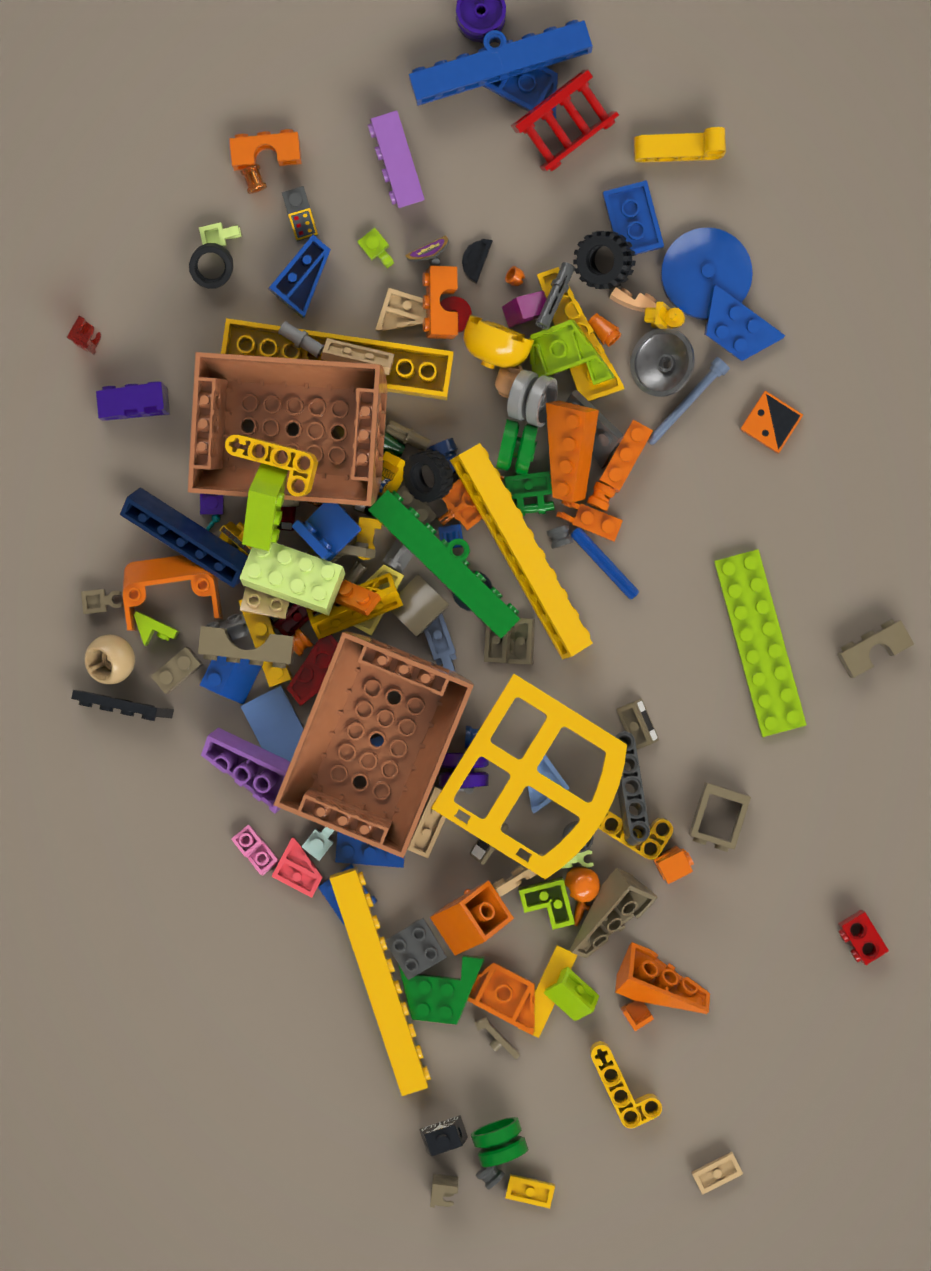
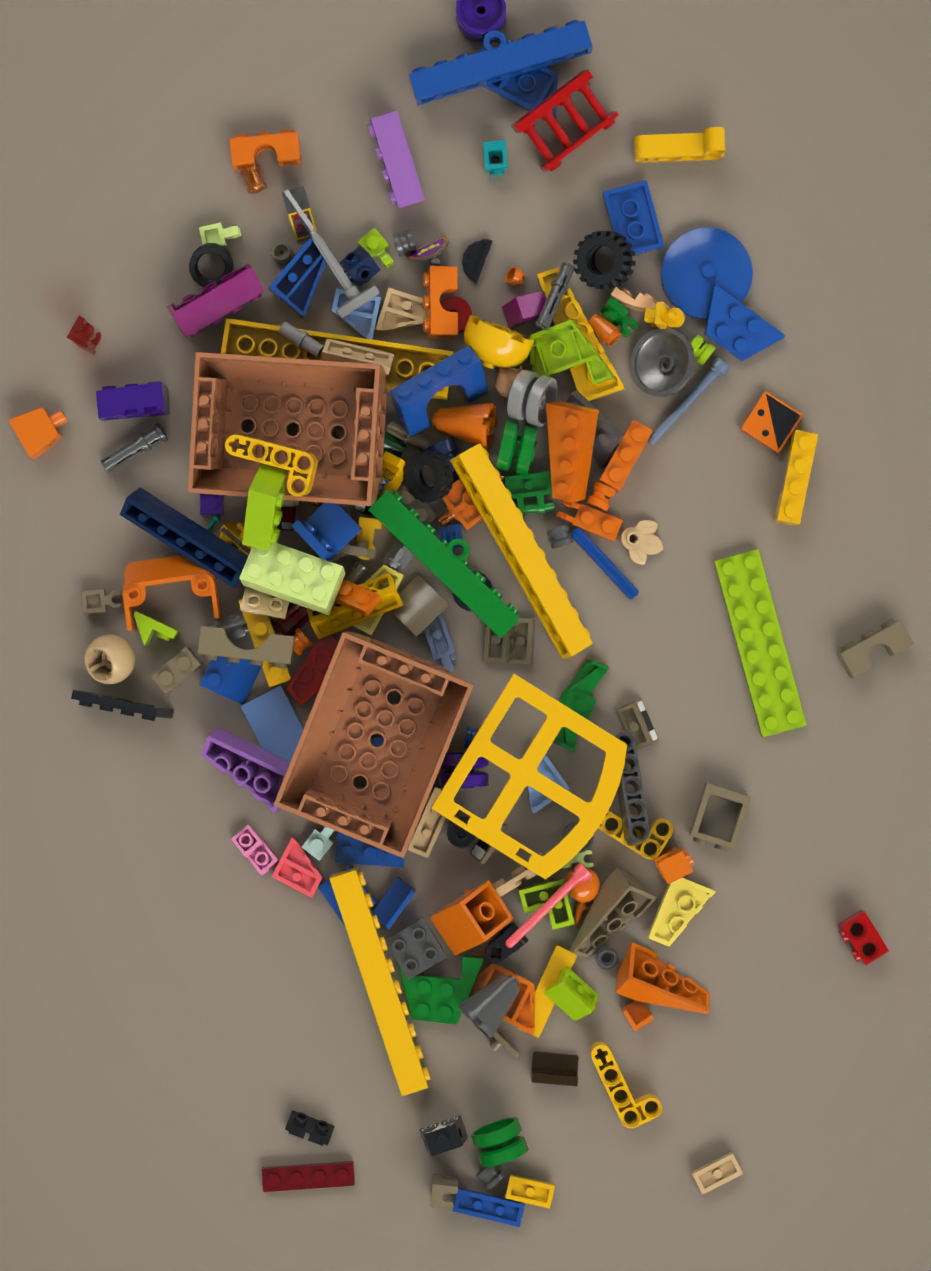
none -> orange torso [8,407,68,460]
none -> dark grey pin [101,423,168,473]
none -> magenta wedge [166,264,265,338]
none -> dark red plate [262,1161,355,1192]
none -> dark tan plate [271,241,293,264]
none -> light grey piece [283,189,380,318]
none -> black hinge [285,1110,335,1146]
none -> light blue wing [332,288,381,340]
none -> dark blue brick [339,245,381,287]
none -> blue panel [372,877,416,930]
none -> blue arch [389,345,489,437]
none -> dark grey wheel [393,229,417,257]
none -> orange cone [432,403,497,449]
none -> black wheel [447,817,476,849]
none -> blue plate [453,1187,525,1227]
none -> dark grey cone [457,974,520,1038]
none -> teal brick [483,140,508,177]
none -> black piece [485,922,528,963]
none -> coral piece [505,862,593,948]
none -> dark brown panel [531,1051,579,1086]
none -> green plate [553,659,610,752]
none -> dark grey plate [595,946,618,970]
none -> green plate [600,296,639,338]
none -> tan plate [620,520,663,565]
none -> light yellow wing [647,877,716,947]
none -> lime wheel [691,334,716,366]
none -> yellow arch [774,430,818,526]

